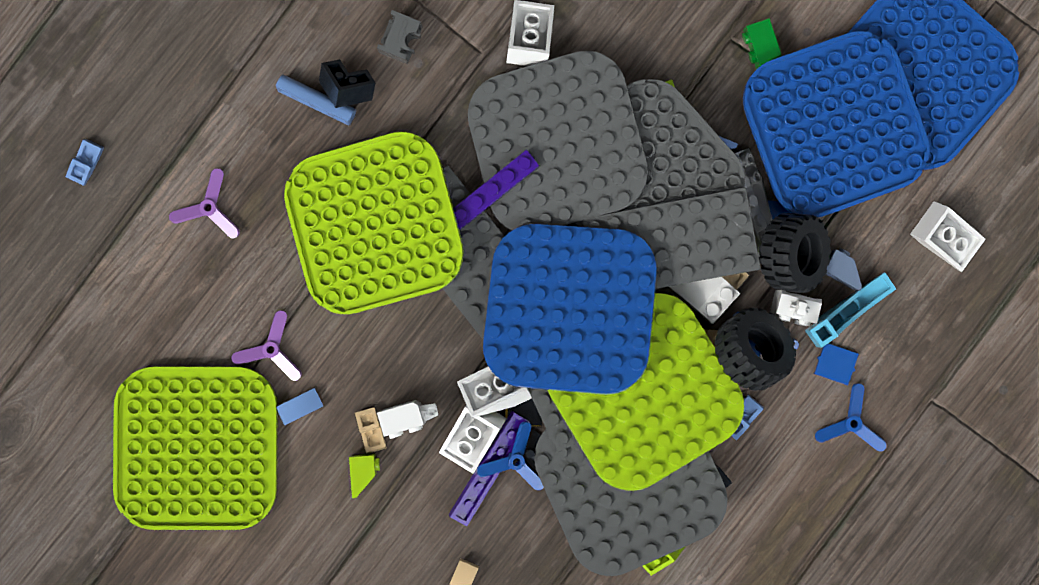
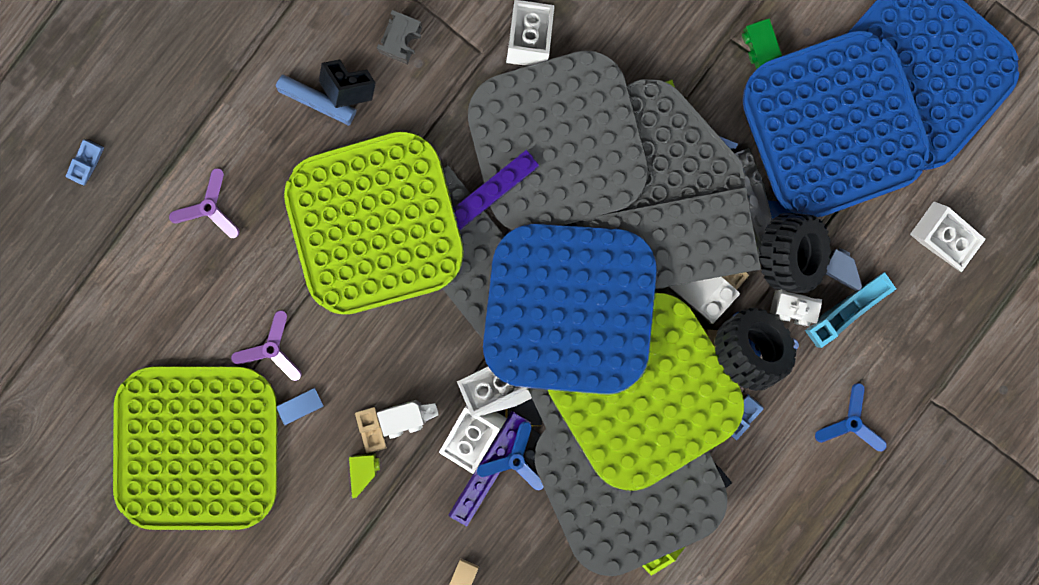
blue piece [814,344,859,385] -> none

